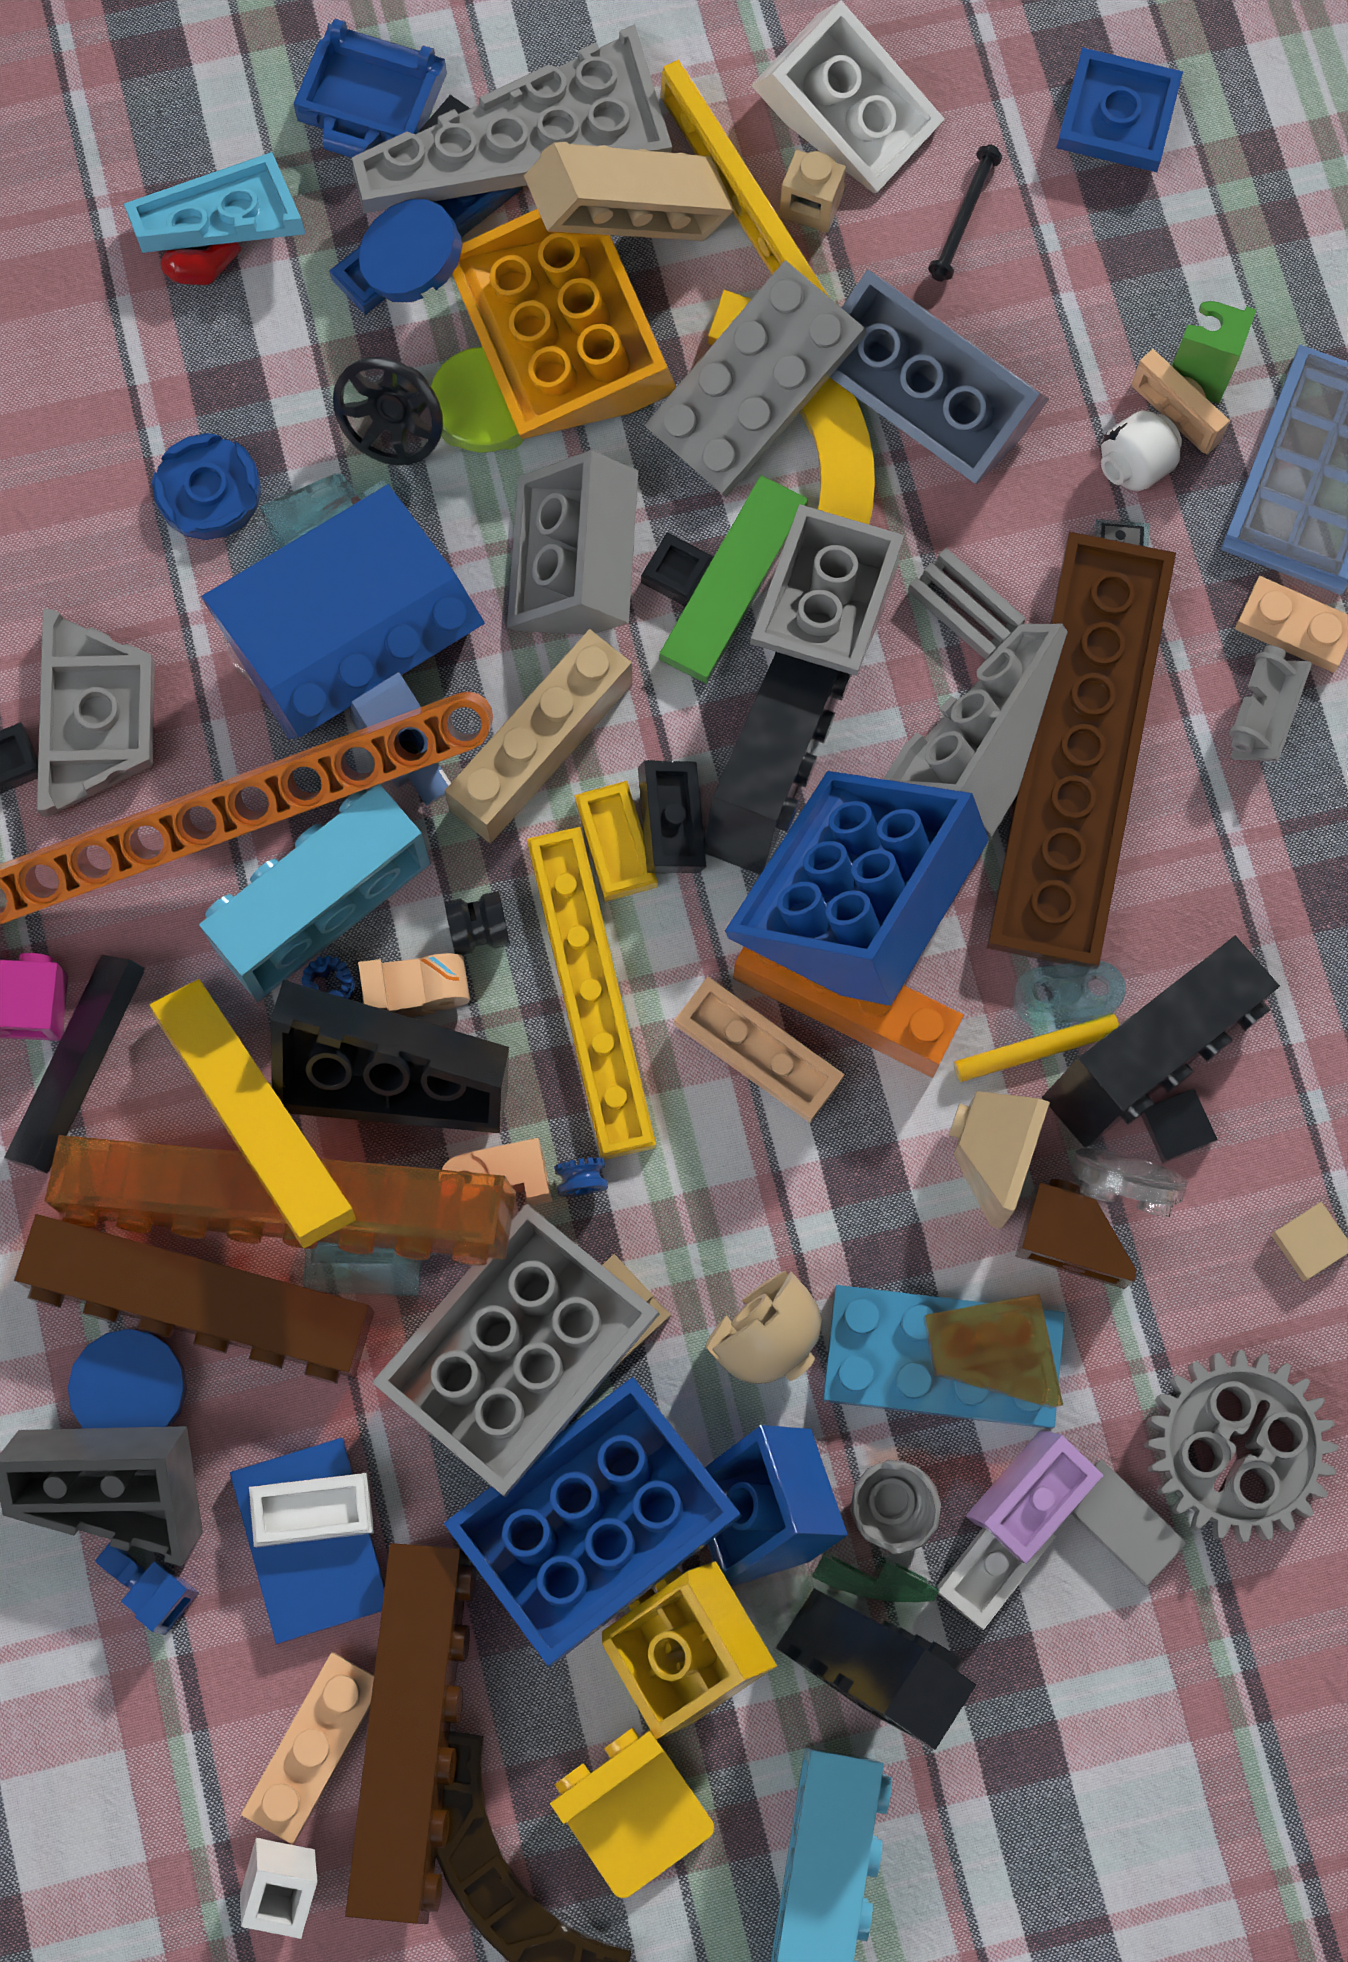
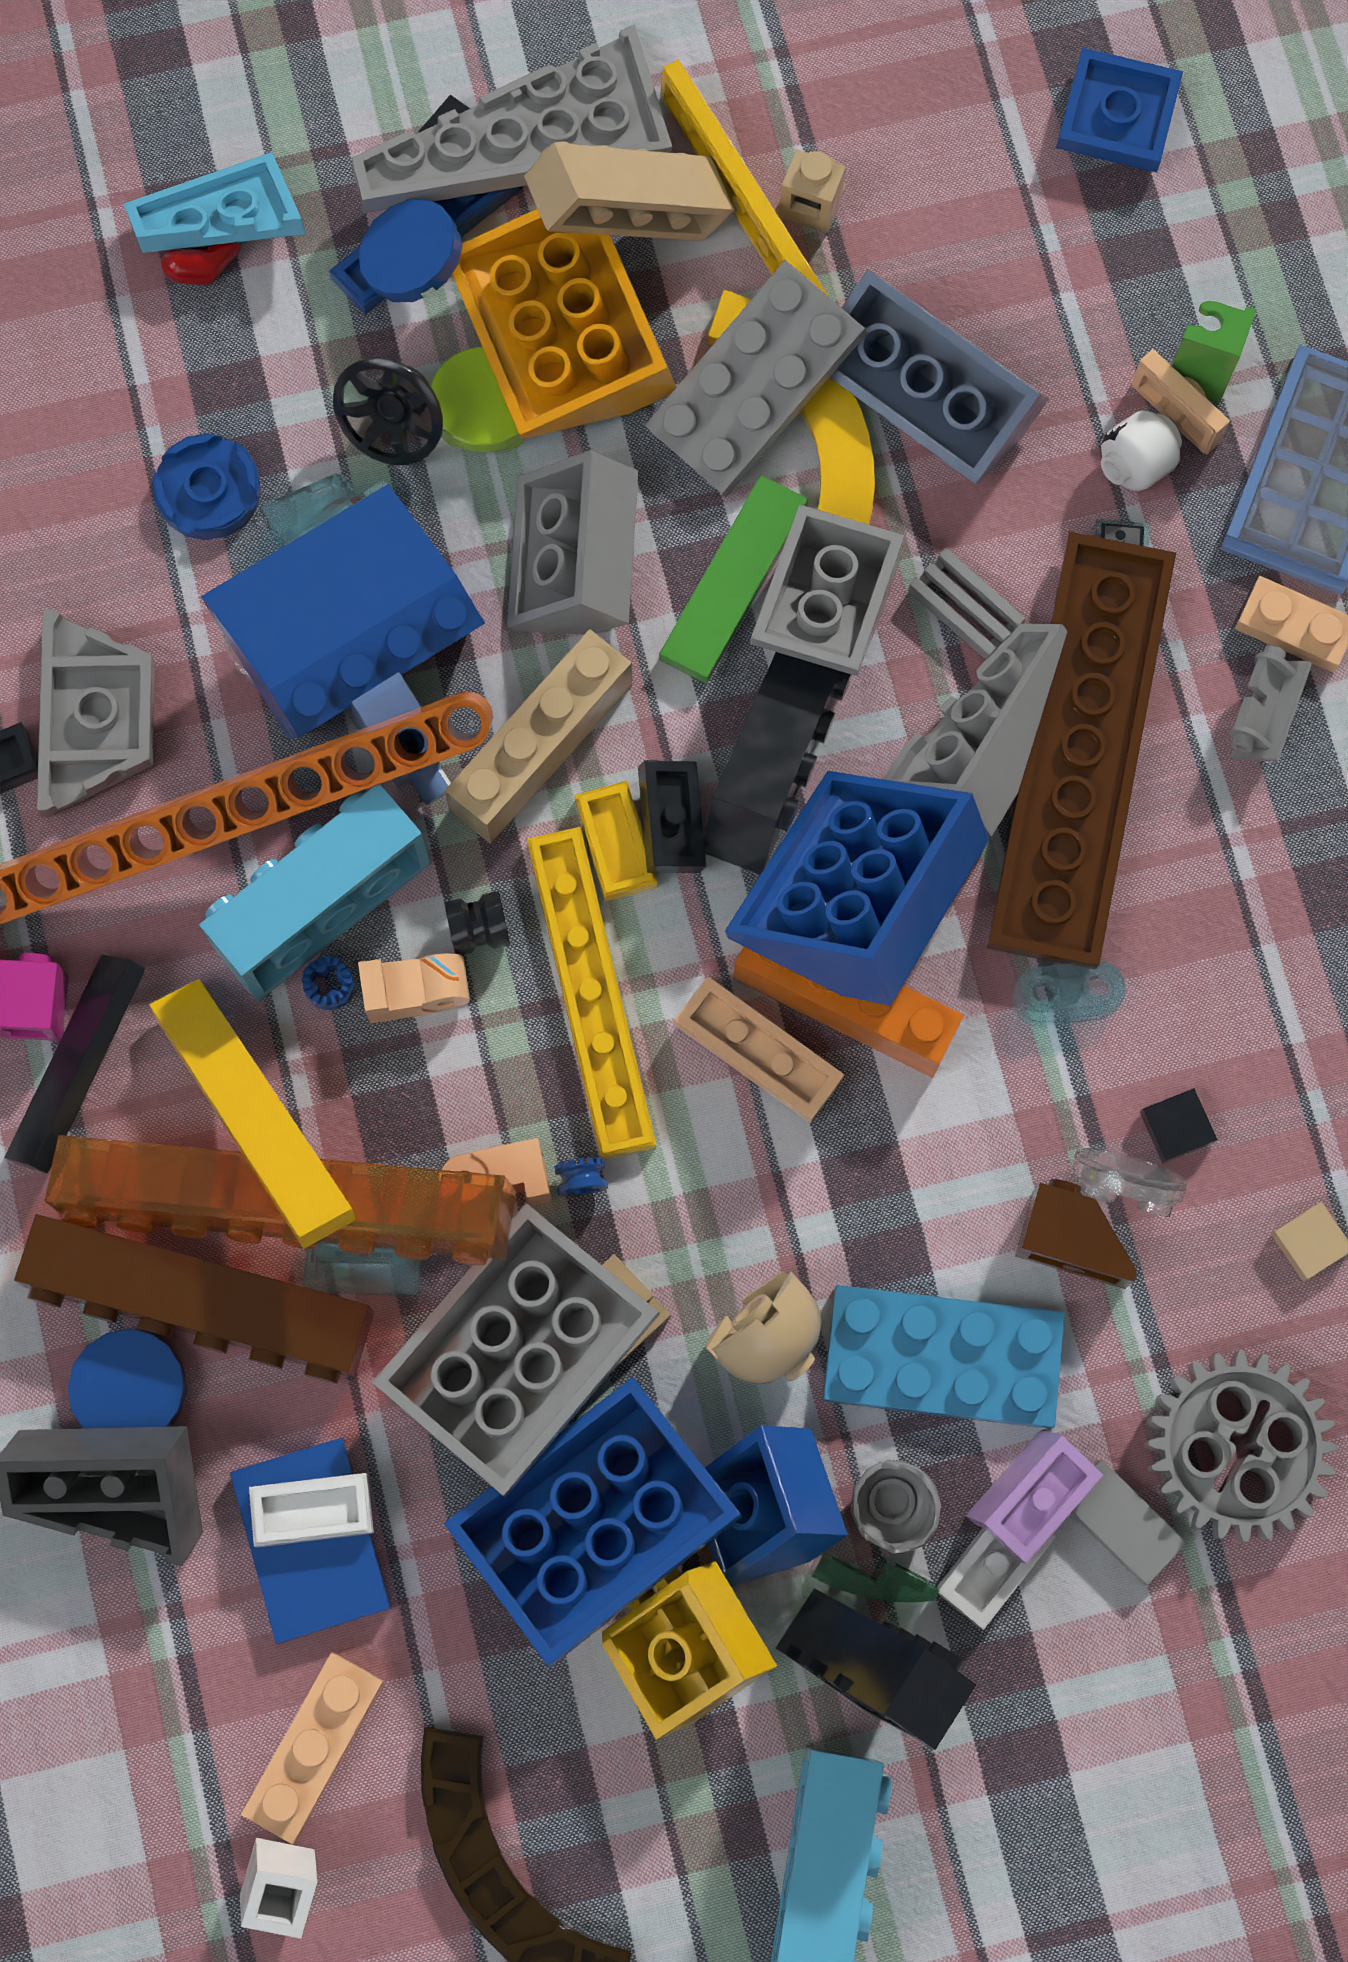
blue piece [95,1542,199,1635] -> none
black wedge [270,980,509,1133] -> none
blue piece [293,18,447,158] -> none
reddish brown brick [345,1543,477,1924] -> none
yellow bracket [550,1727,714,1898] -> none
black tile [641,532,714,606] -> none
white slope [751,0,945,193] -> none
clear orange wing [923,1294,1063,1409] -> none
black axle [928,144,1002,282] -> none
tan slope [949,1091,1050,1229] -> none
yellow bar [954,1014,1119,1083] -> none
black wedge [1042,935,1280,1149] -> none

